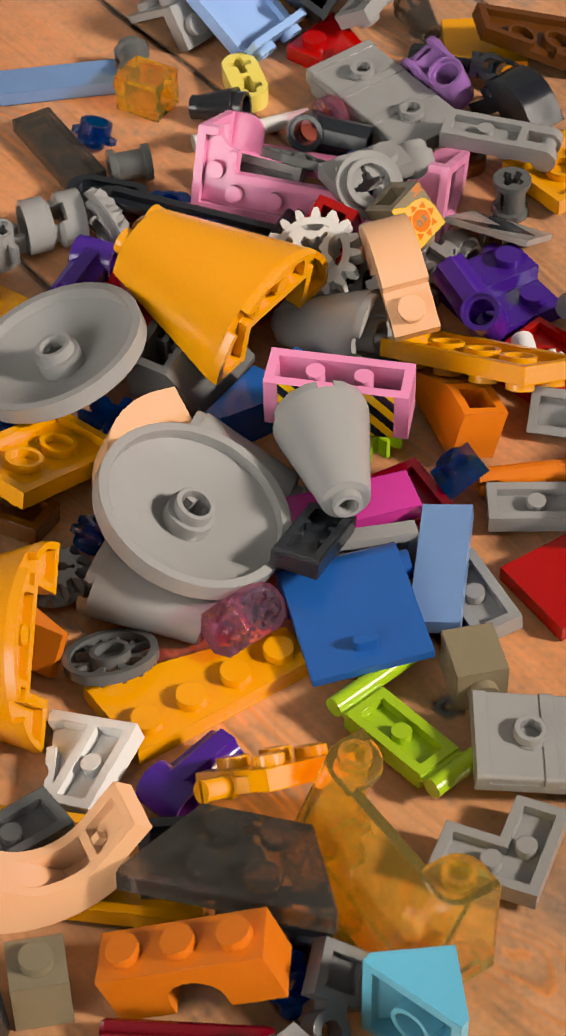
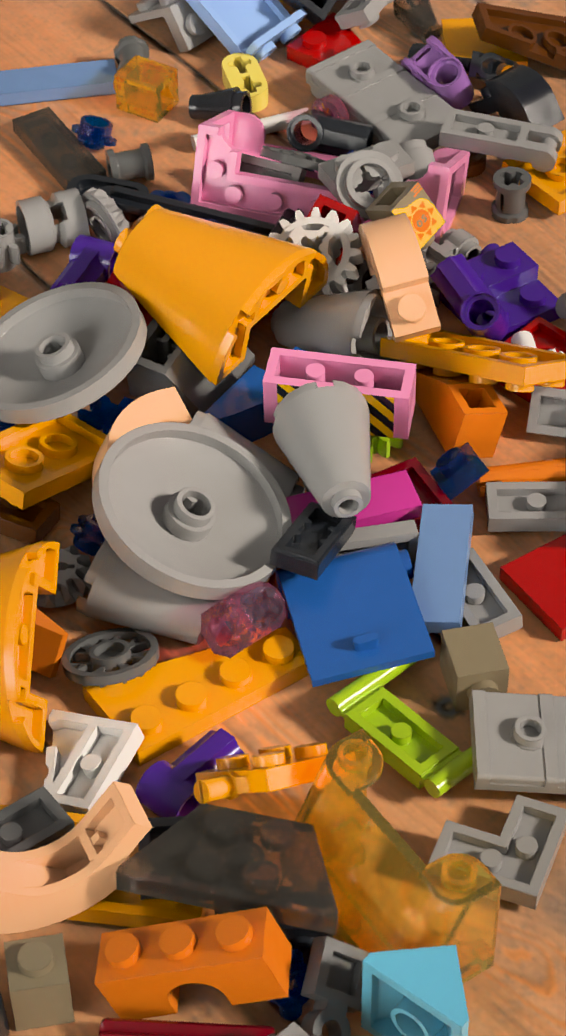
light grey piece [445,210,552,249] -> none

